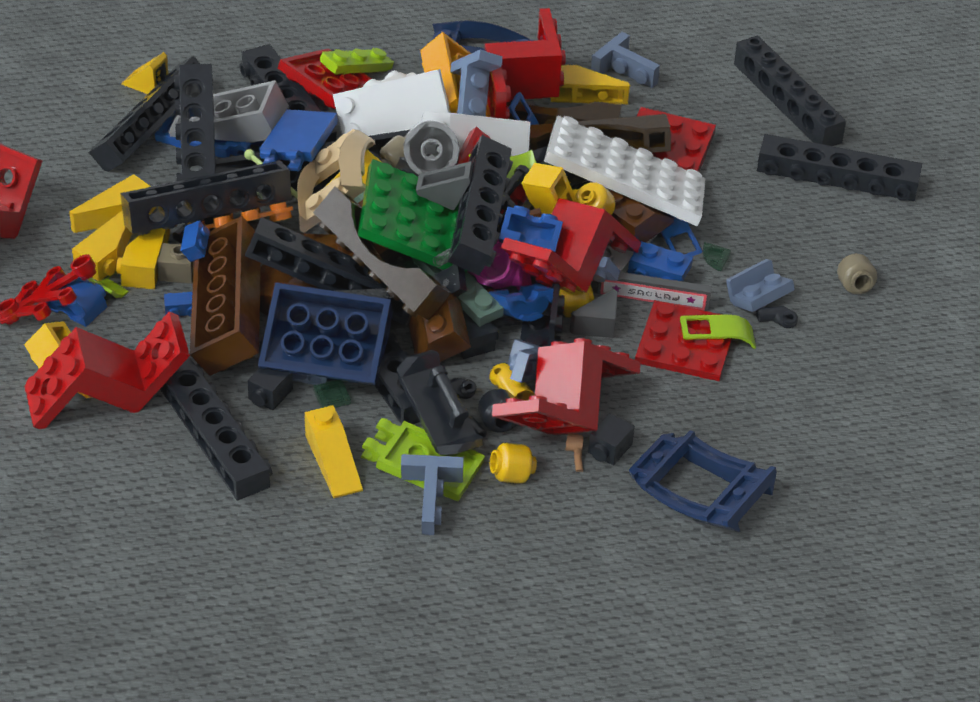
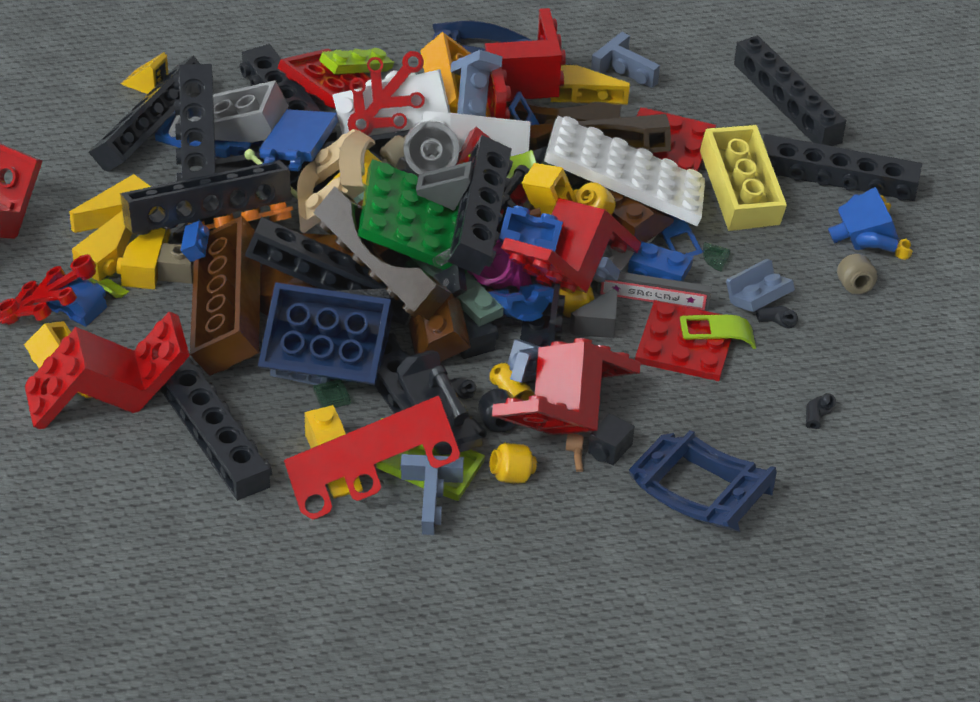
blue piece [164,292,192,317] -> none
black brick [248,368,293,410] -> none
none -> red piece [284,395,460,520]
none -> red plant [348,51,425,135]
none -> light yellow brick [700,125,787,231]
none -> black arm [806,393,837,429]
none -> blue torso [828,187,913,260]

